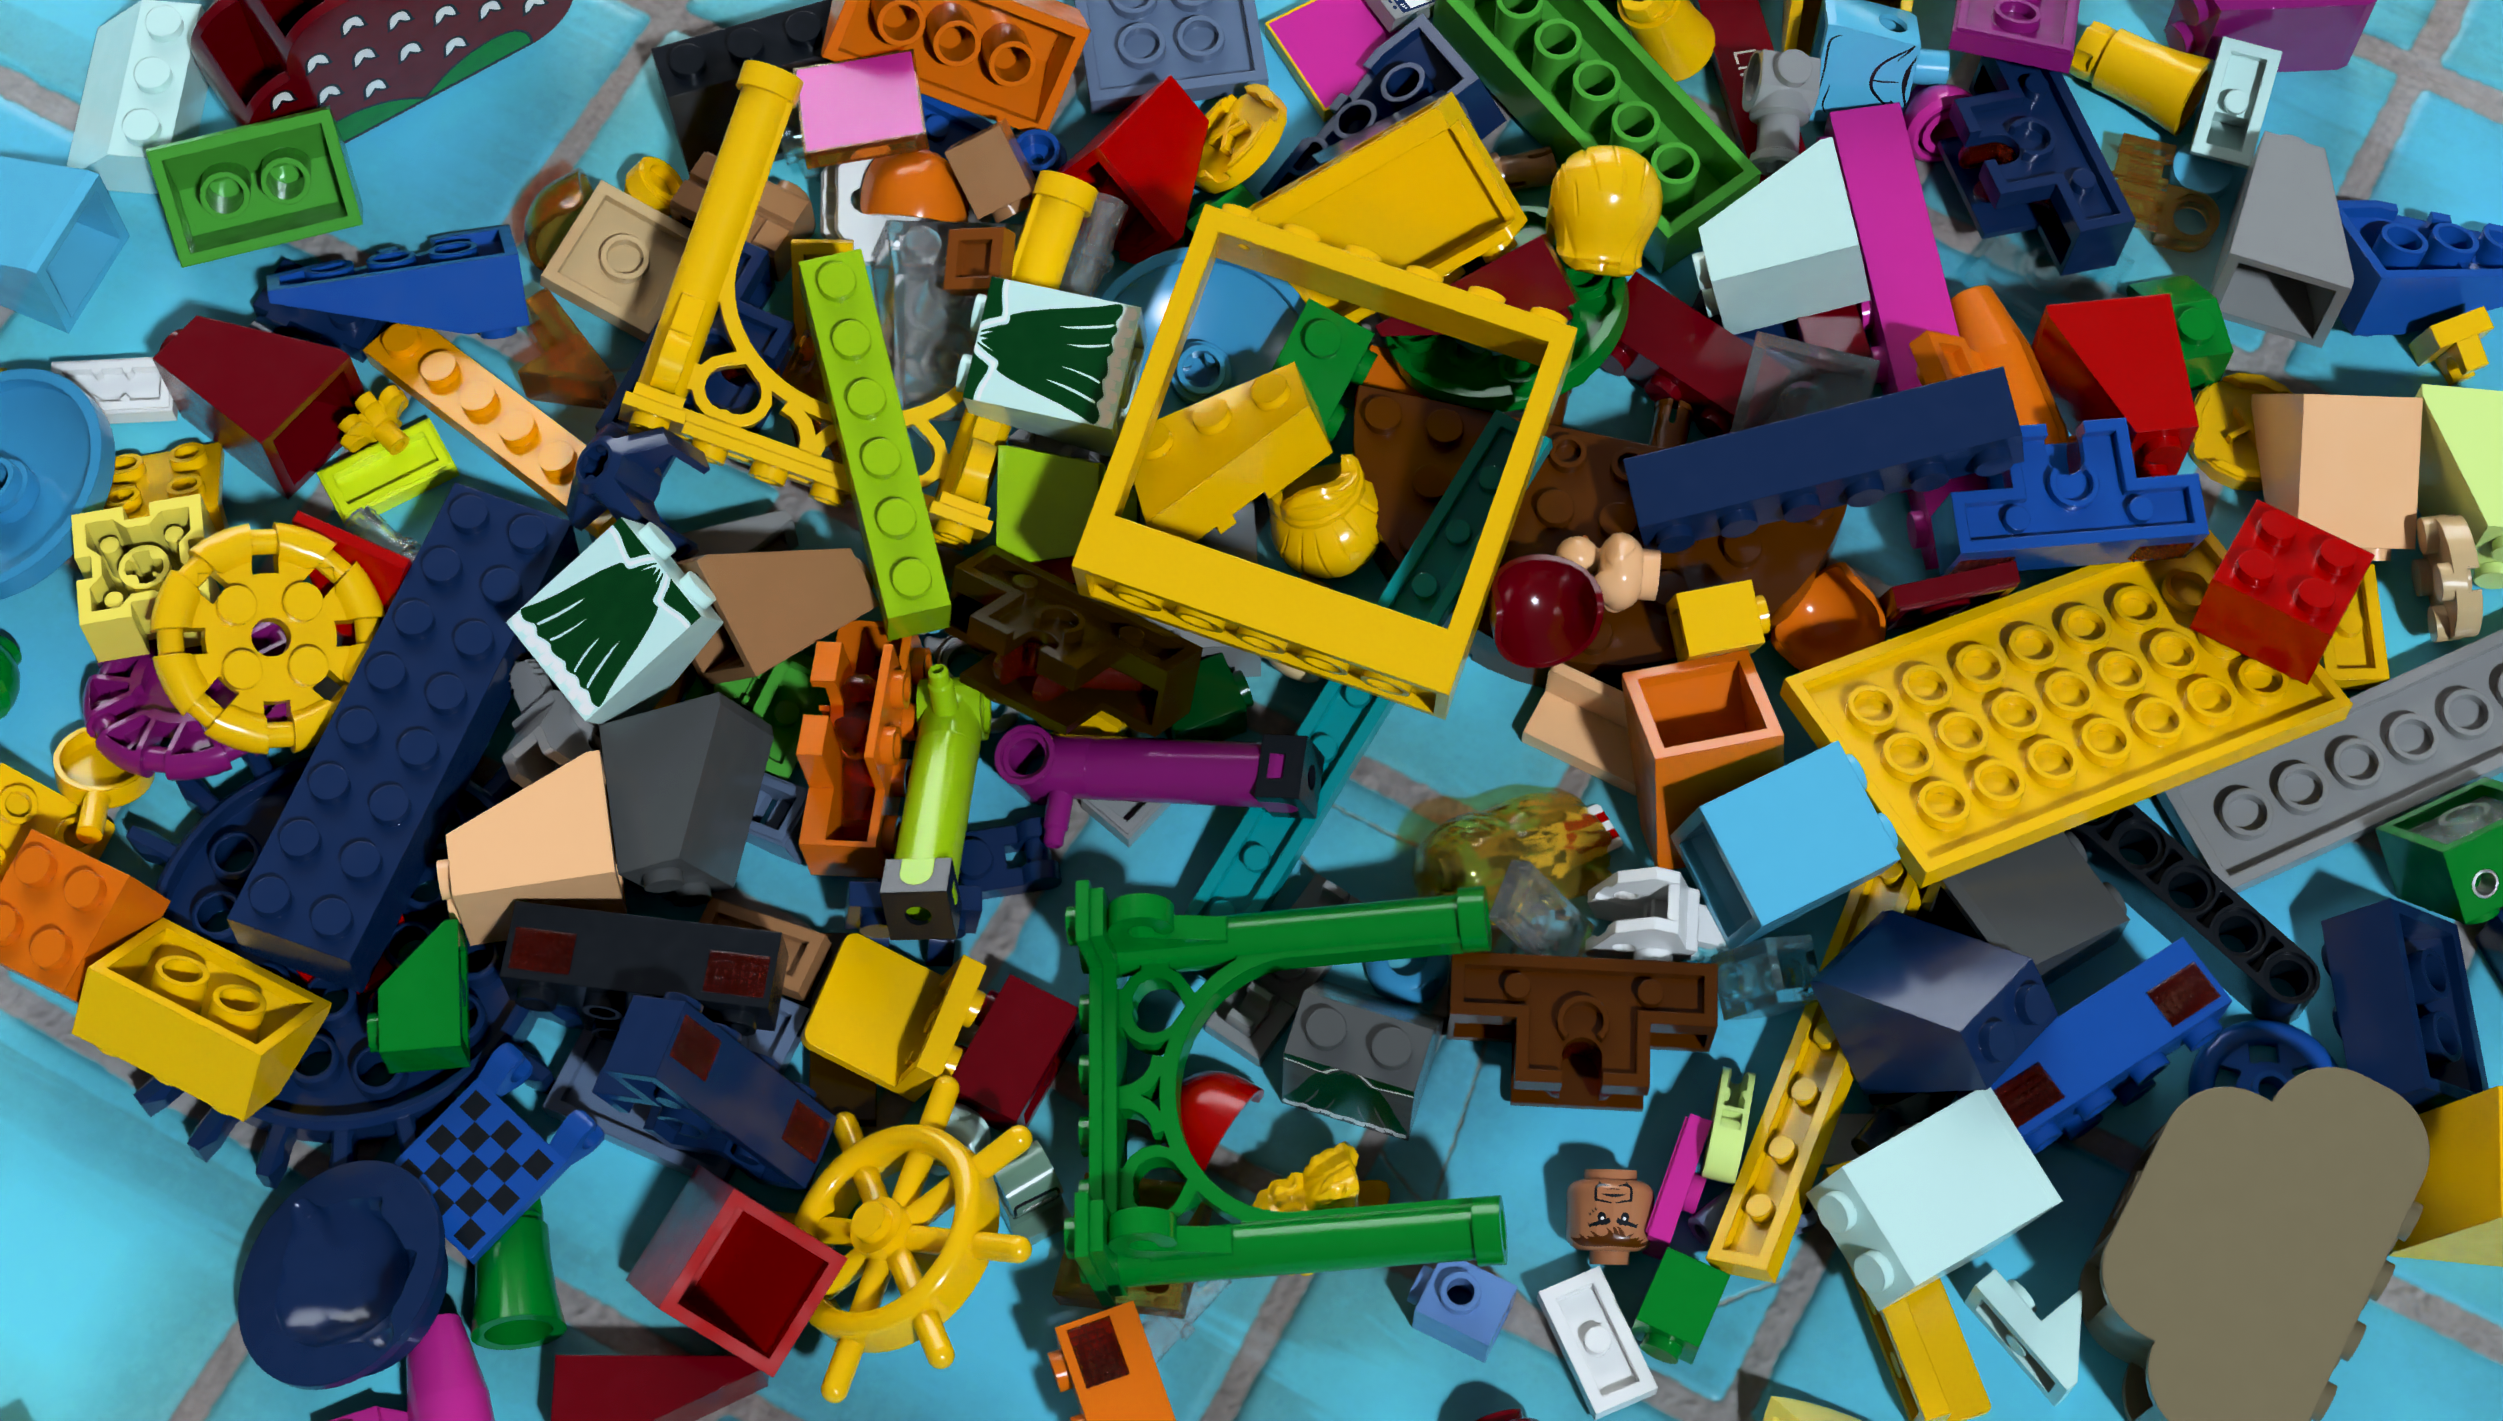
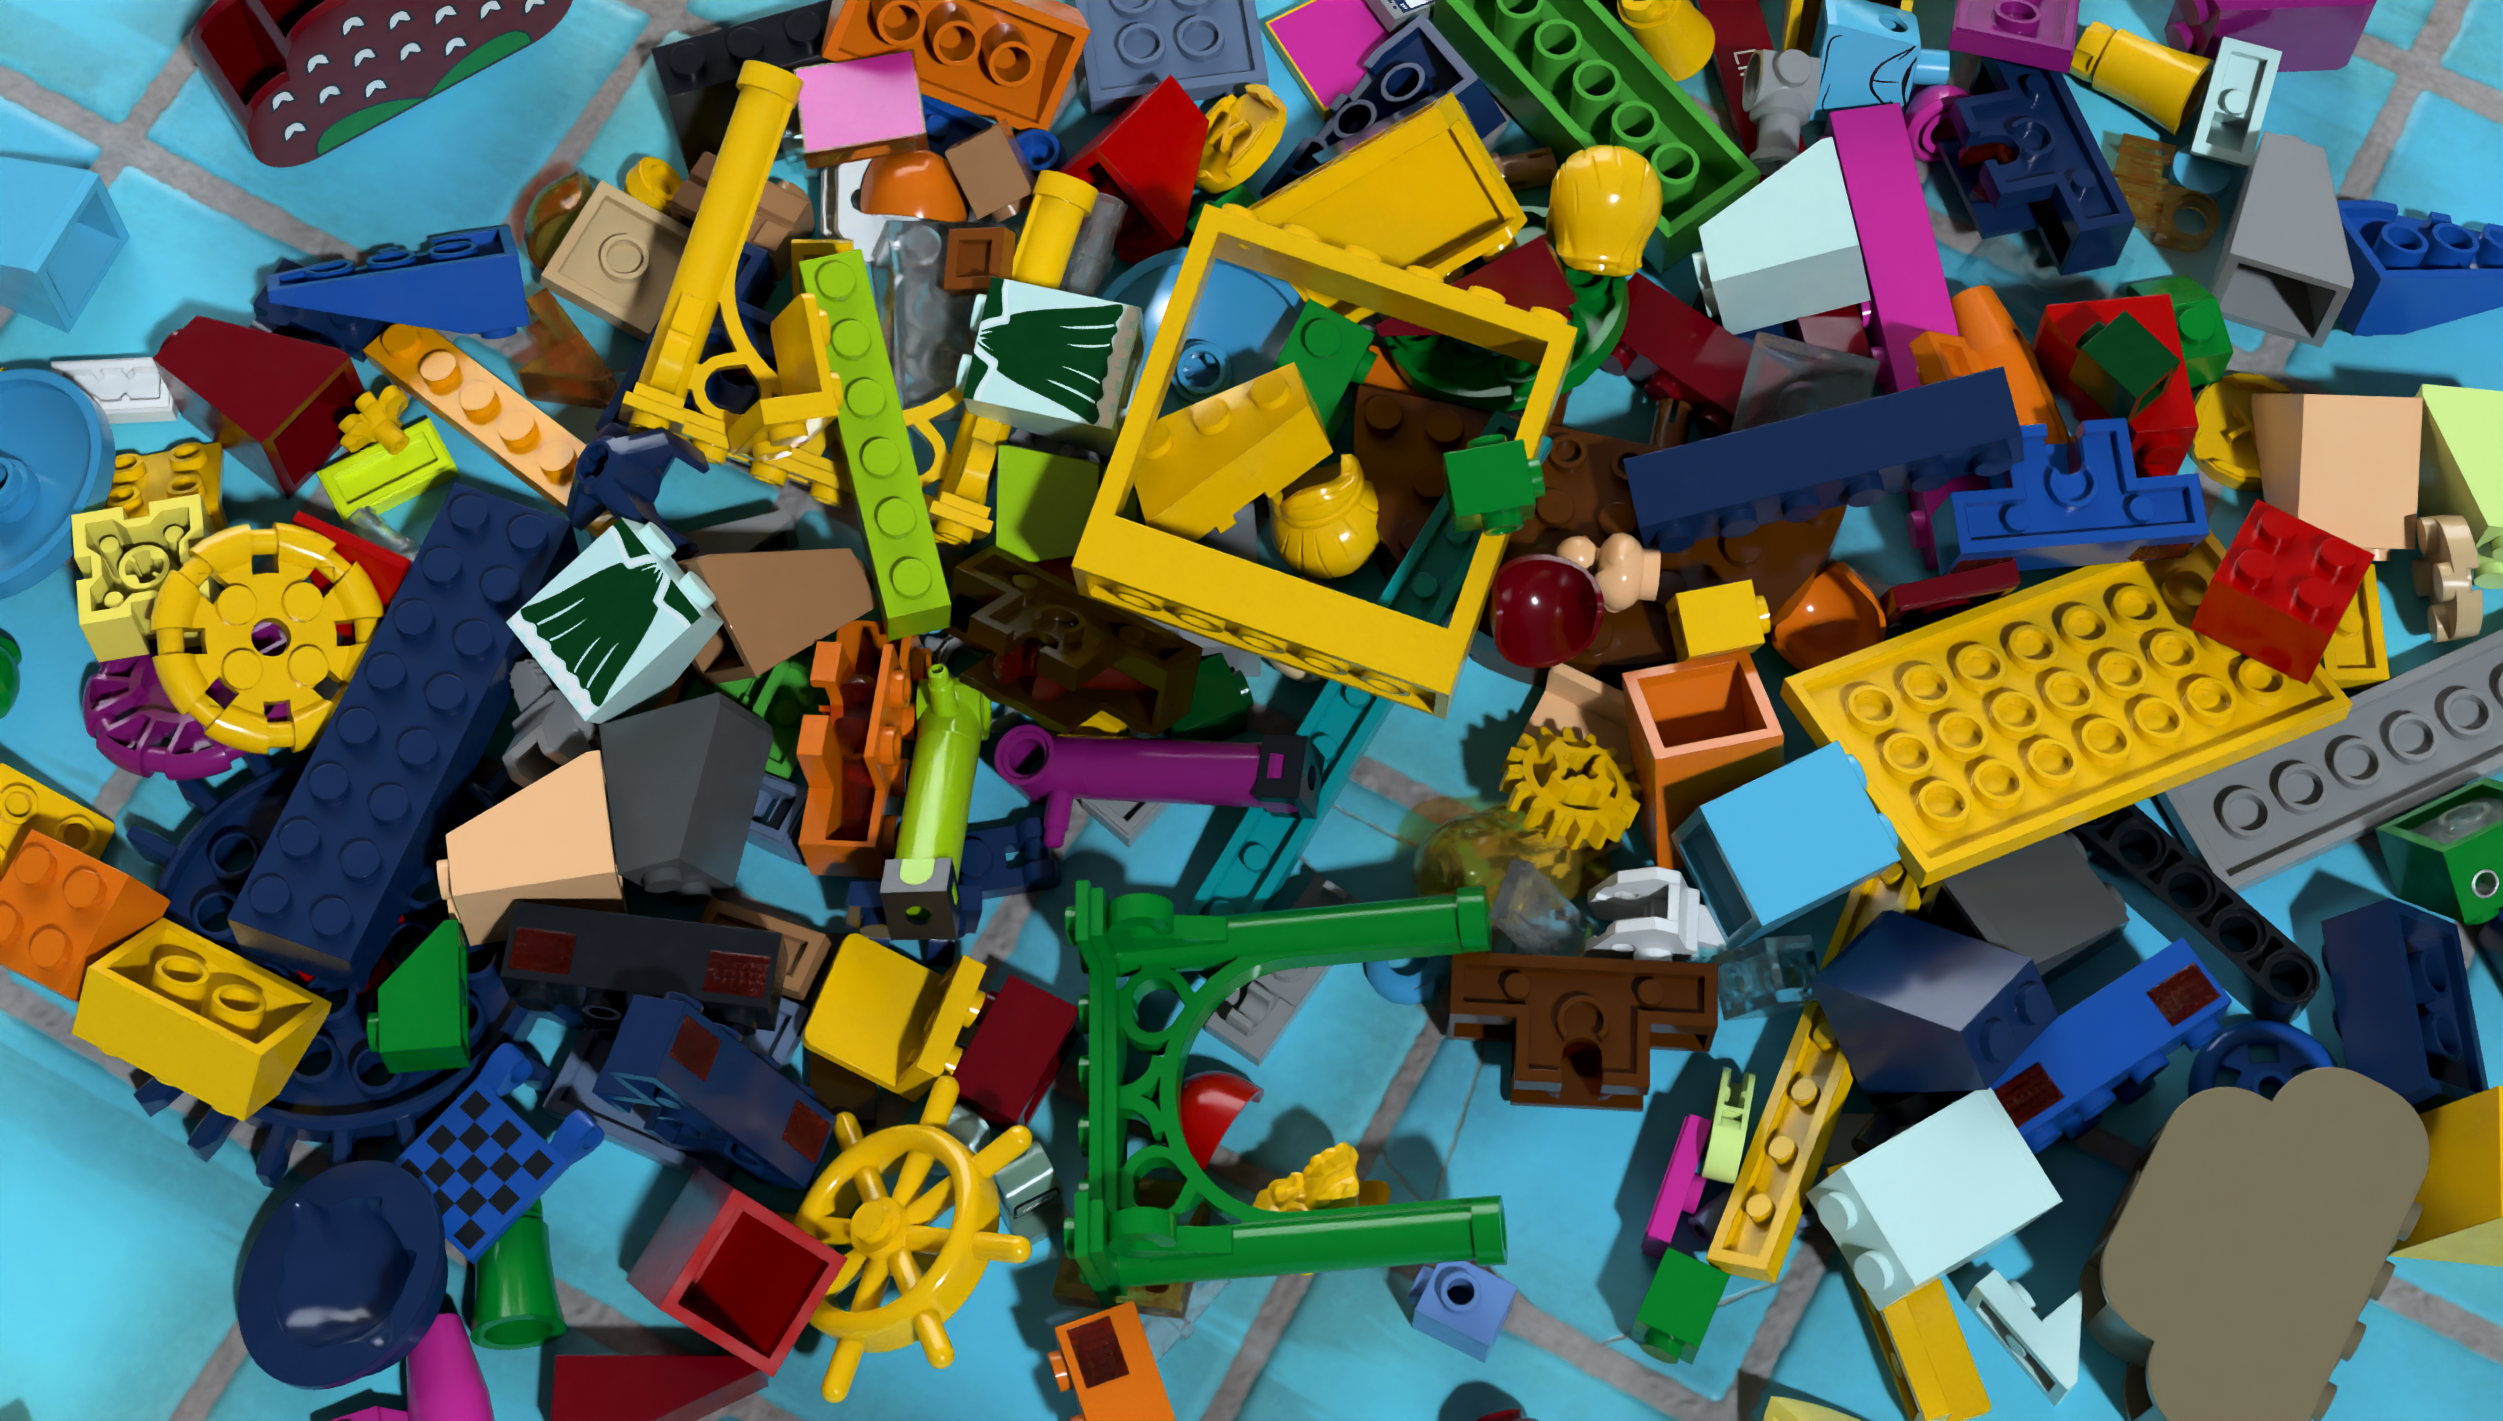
yellow piece [53,727,155,844] -> none
light aqua slope [66,0,209,195] -> none
bright green slope [146,105,363,268] -> none
dark grey slope [1282,980,1446,1141] -> none
white plate [1537,1266,1658,1421] -> none
nougat head [1566,1169,1654,1265] -> none
yellow tile [2408,306,2494,386] -> none
none -> yellow bracket [727,292,843,461]
none -> green brick [1442,434,1545,536]
none -> yellow gear [1499,726,1642,850]
none -> dark green brick [2069,310,2181,425]

